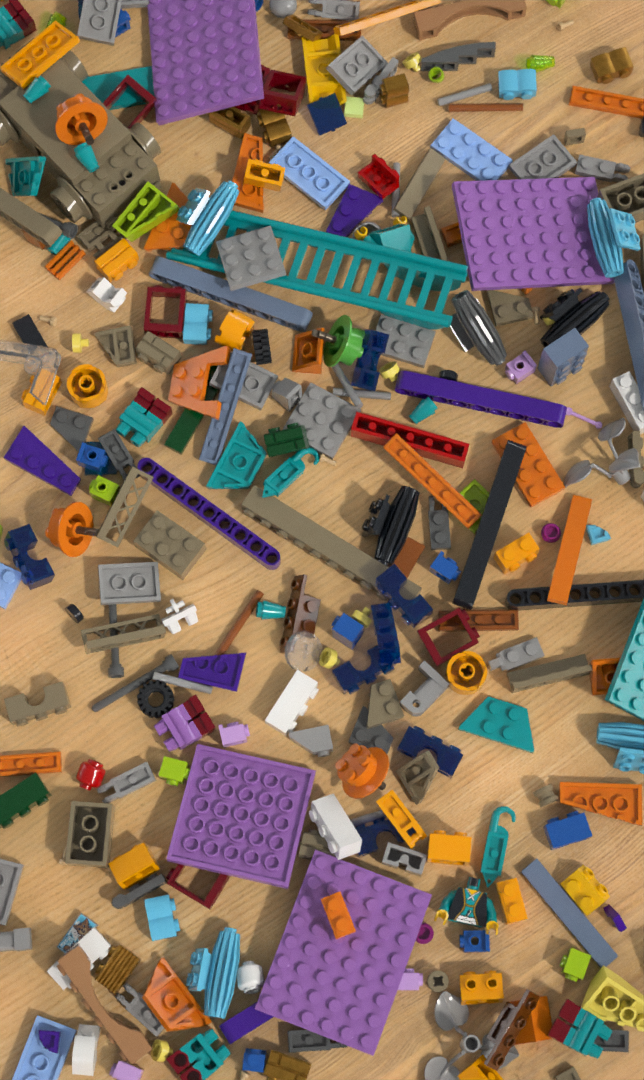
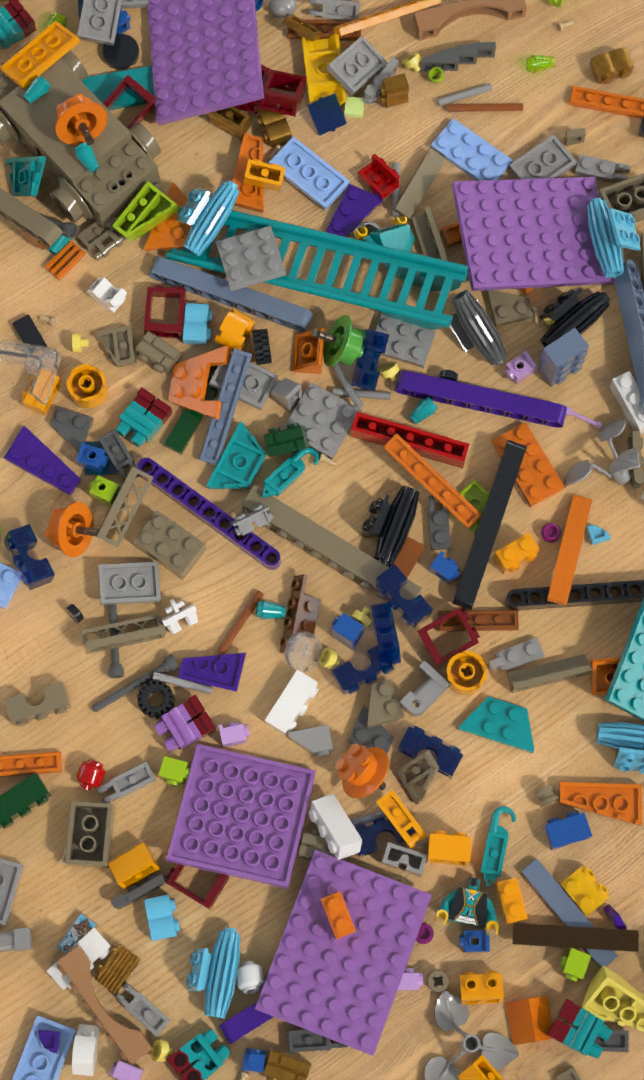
light orange brick [94,238,139,282] -> none
orange wing [142,957,212,1032] -> none
reddish brown bracket [484,989,540,1071] -> none
medium azure brick [498,69,537,100] -> none
none -> black tile [103,34,139,70]
none -> light grey hinge [231,504,273,536]
none -> dark brown tile [512,923,639,952]

